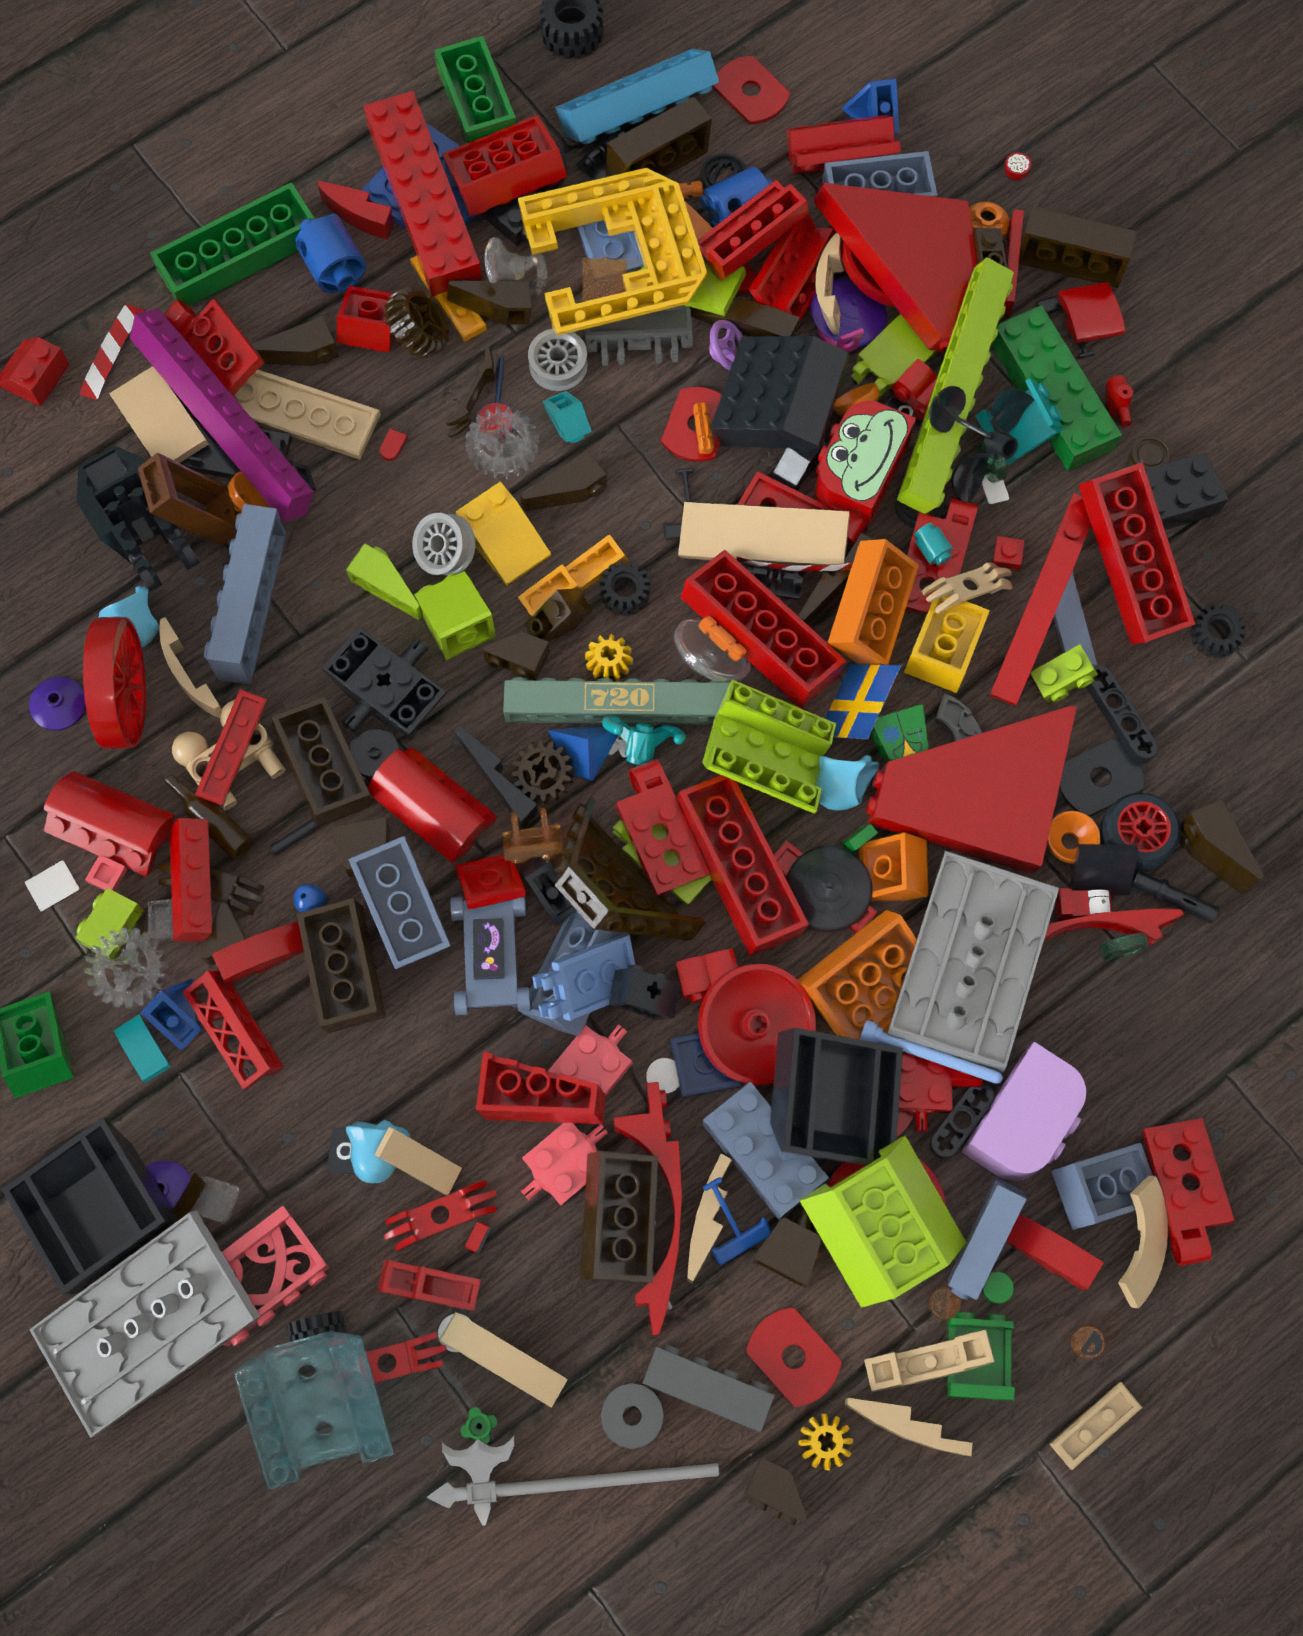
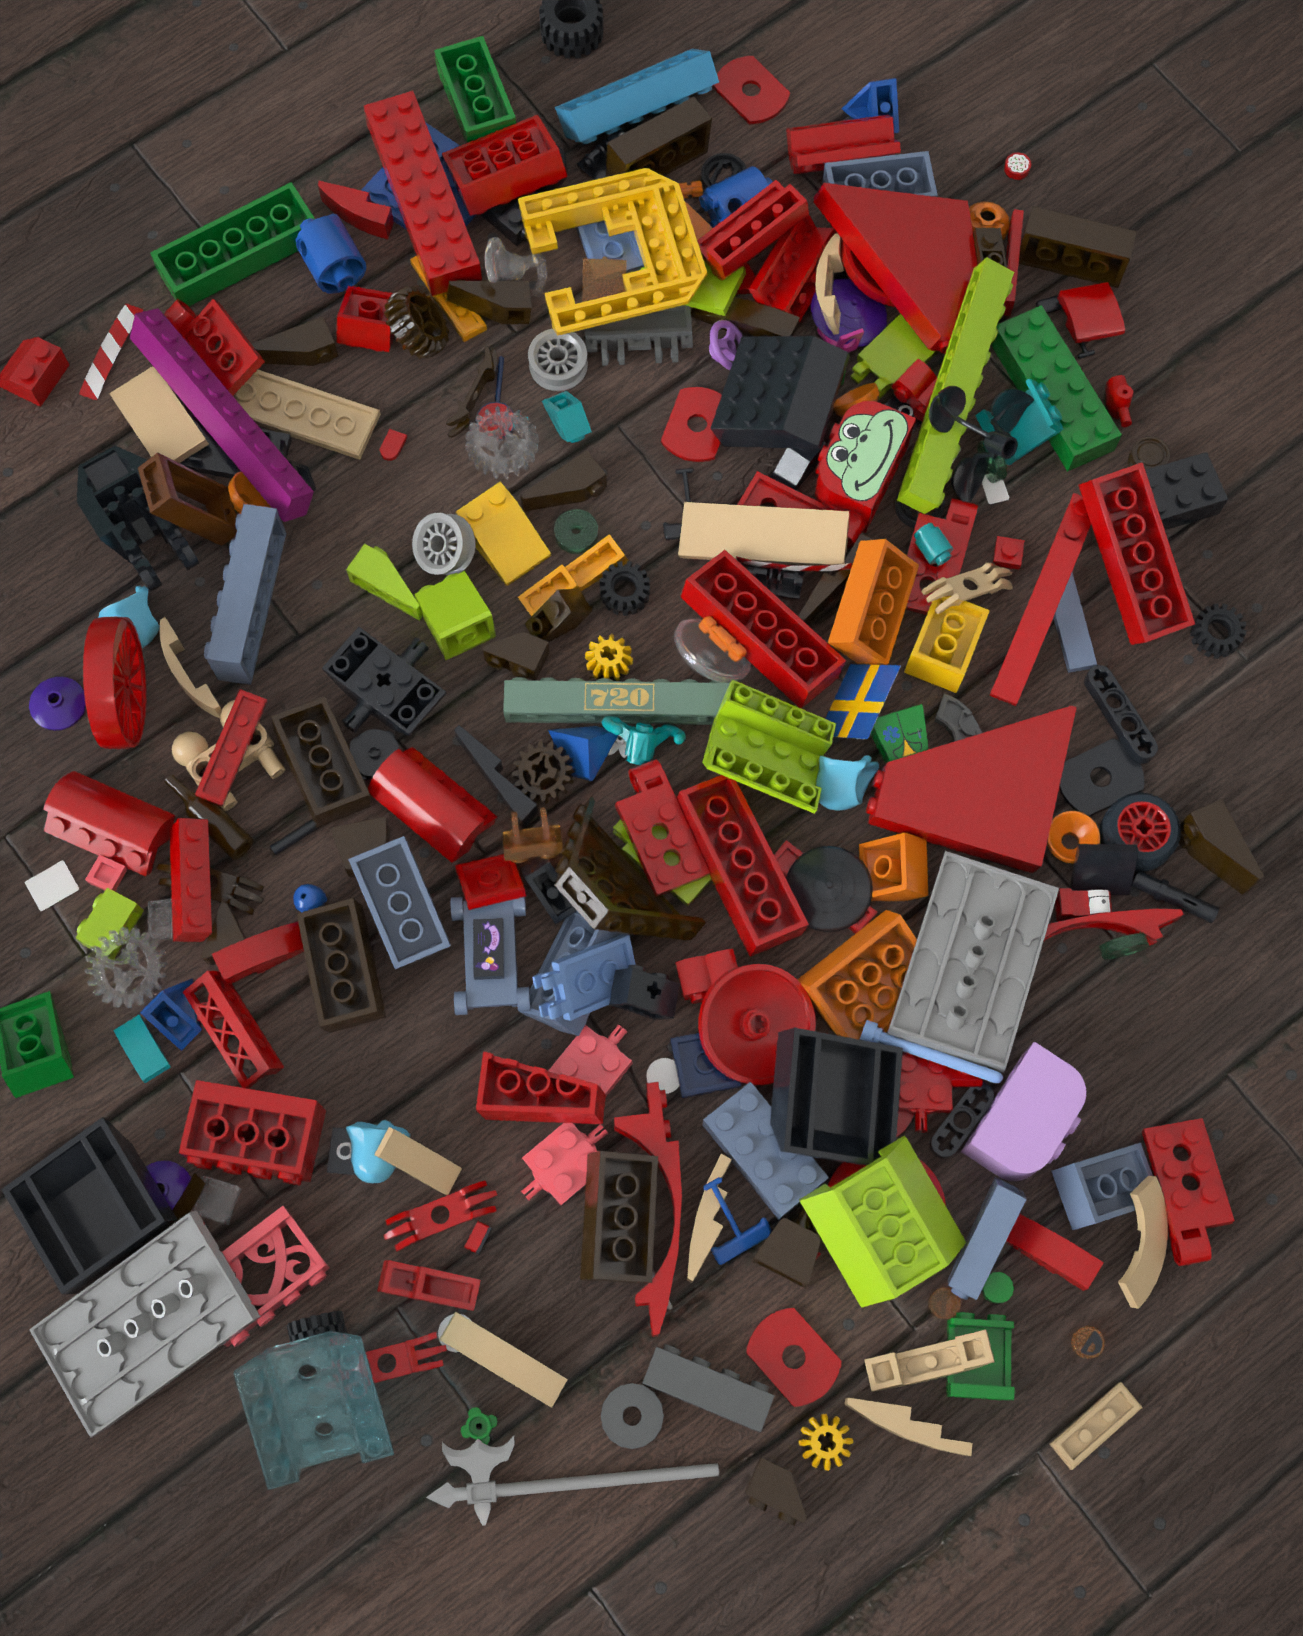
orange axle [693,402,714,454] -> none
green tile [841,824,878,852] -> none
lime bracket [1030,644,1098,703] -> none
none -> red brick [179,1080,326,1186]
none -> clear green piece [554,509,598,554]

